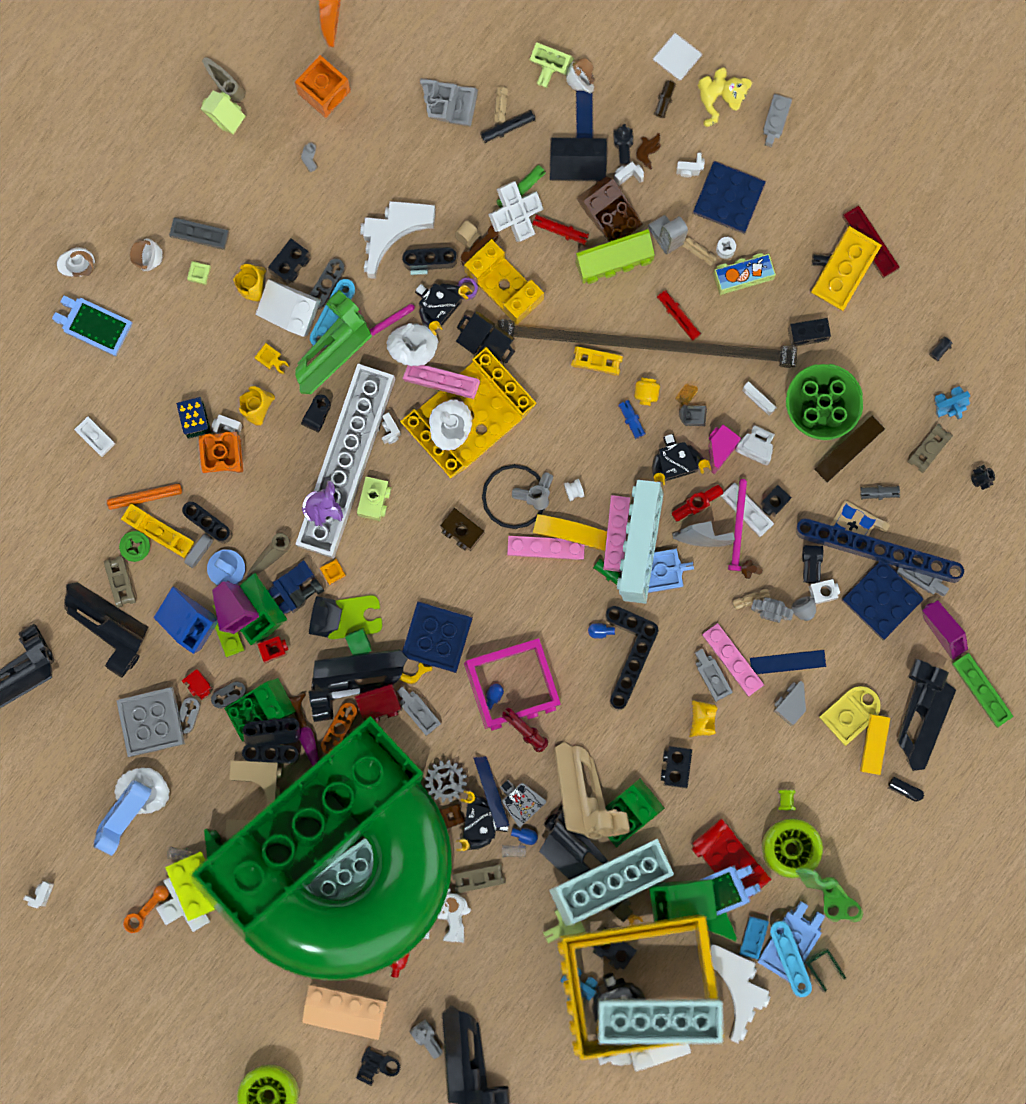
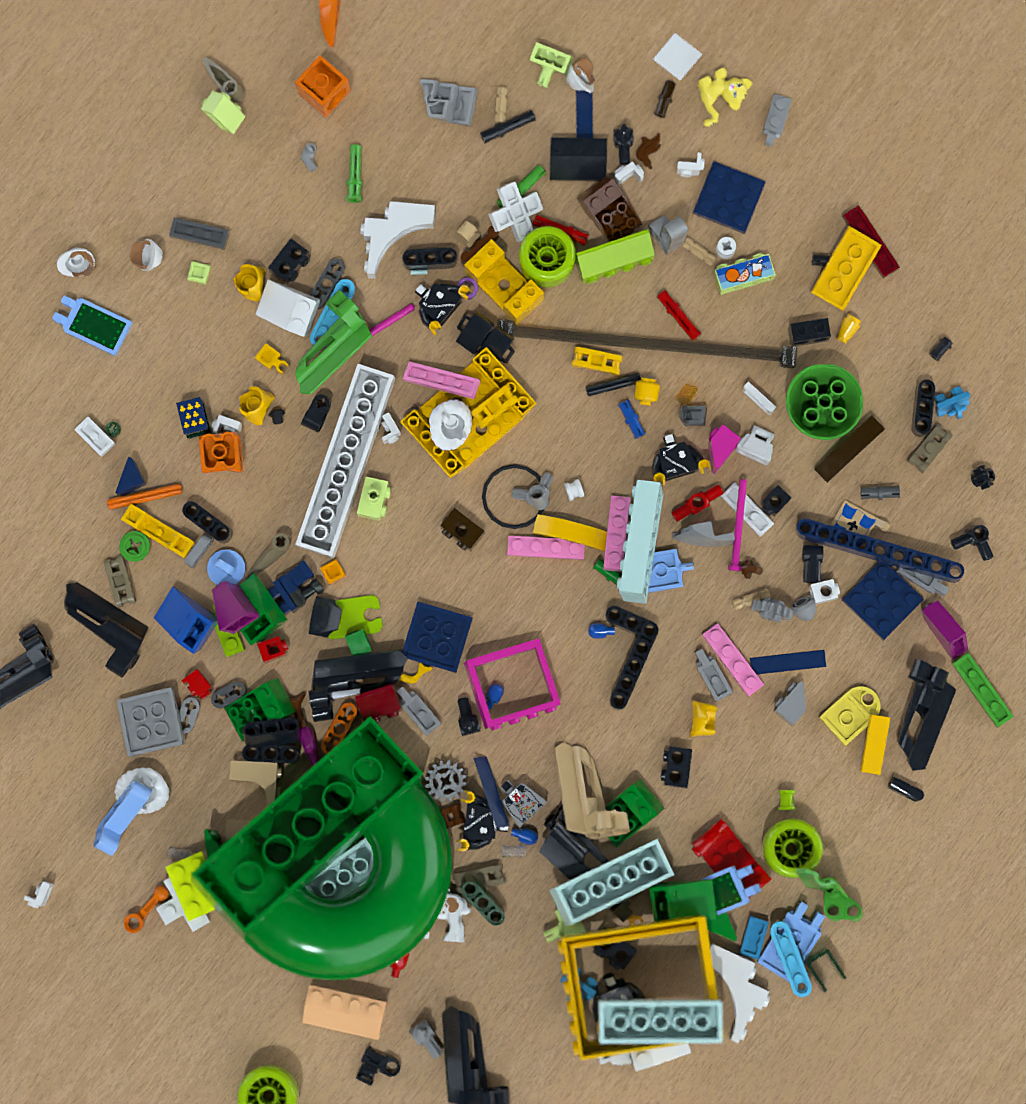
medium lavender helmet [302,480,343,527] -> none
white piece [386,323,438,366] -> none
dark red pin [502,708,549,753] -> none
none -> clear green hinge [105,421,121,437]
none -> dark blue slope [115,457,146,496]
none -> black piece [268,409,285,425]
none -> bright green pin [345,145,363,203]
none -> black axle [457,697,481,736]
none -> dark green beam [460,875,505,926]
none -> yellow plate [471,384,519,429]
none -> lime wheel [519,226,576,288]
none -> black axle [586,373,641,396]
none -> yellow cone [836,314,861,344]
none -> black beam [911,380,935,437]
none -> black axle [951,525,993,561]

